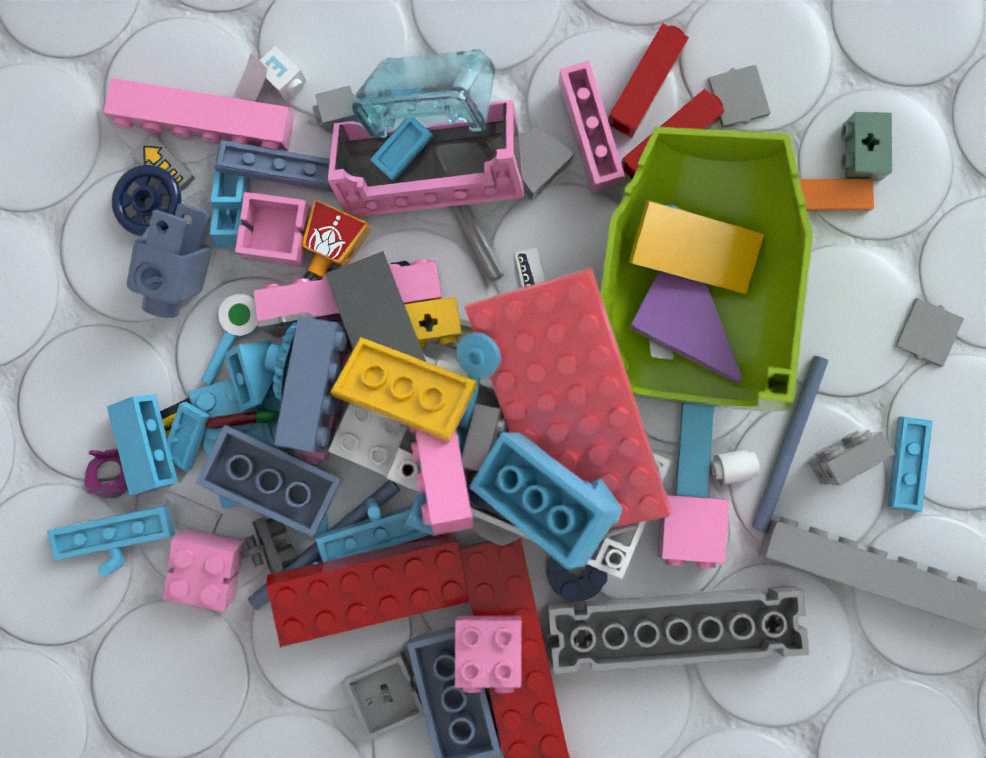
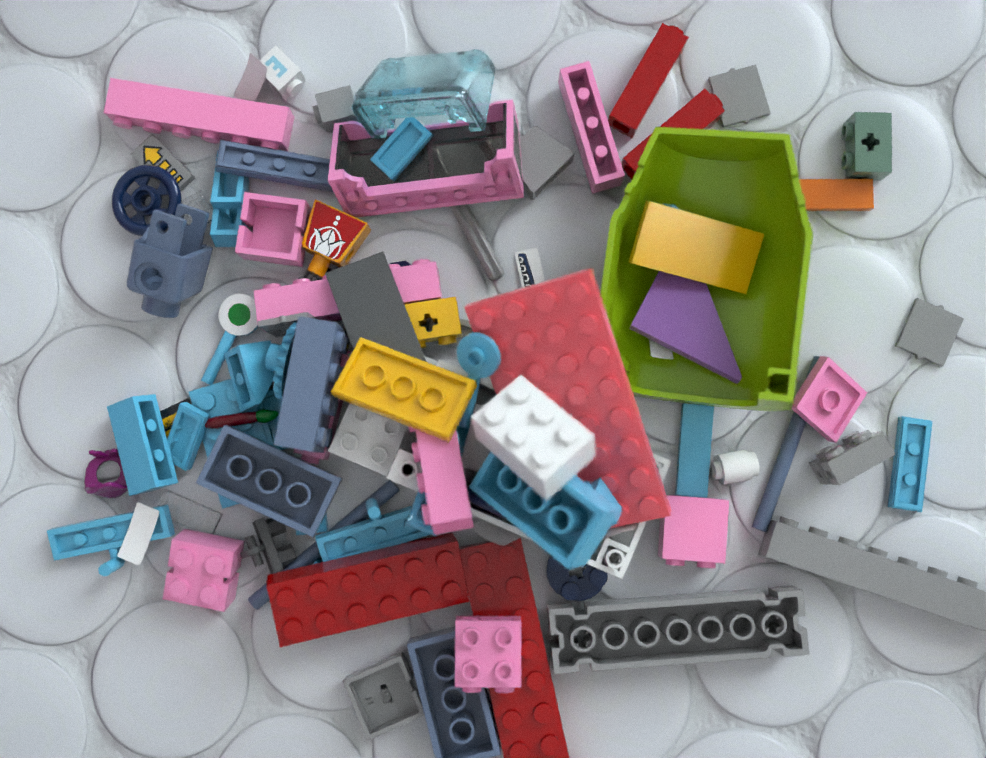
none -> white sticker [117,502,159,565]
none -> white brick [471,375,596,501]
none -> bright pink plate [792,356,867,443]

